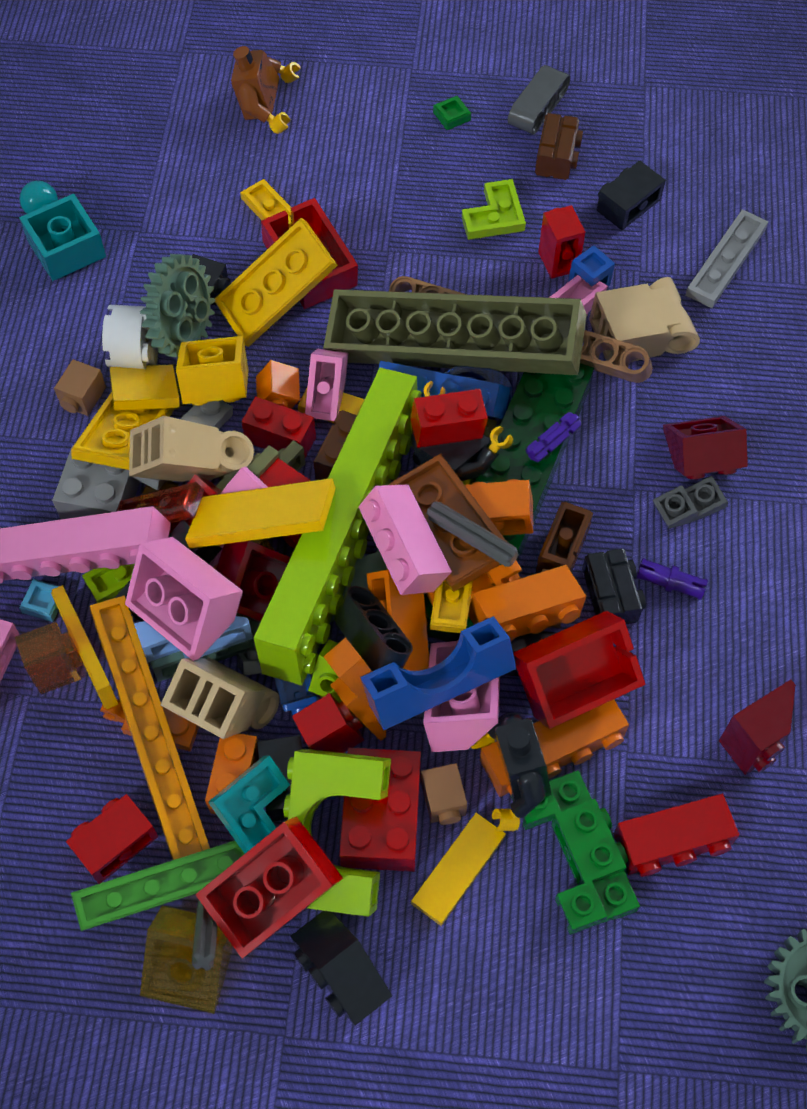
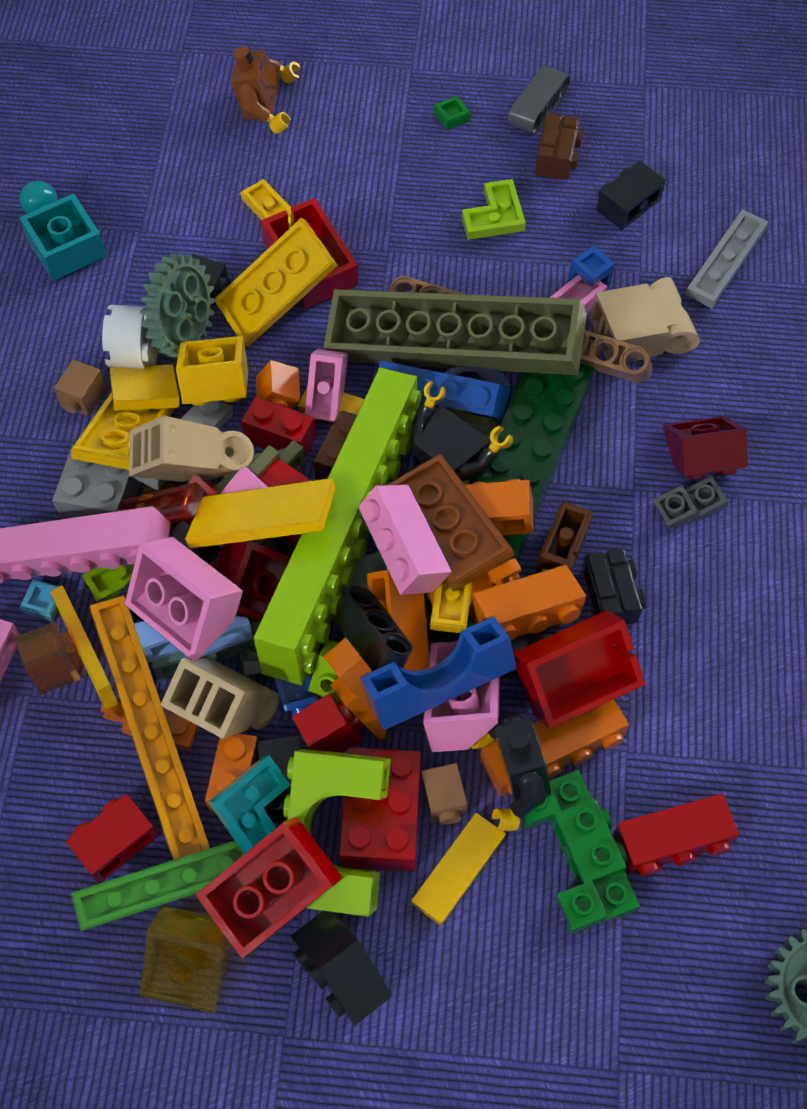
dark grey axle [192,901,217,971] -> none
red brick [410,389,488,448] -> none
dark grey axle [427,501,519,567] -> none
dark purple axle [526,412,582,462] -> none
red brick [538,205,586,279] -> none
dark purple pin [636,558,708,600] -> none
dark red slope [719,679,796,775] -> none

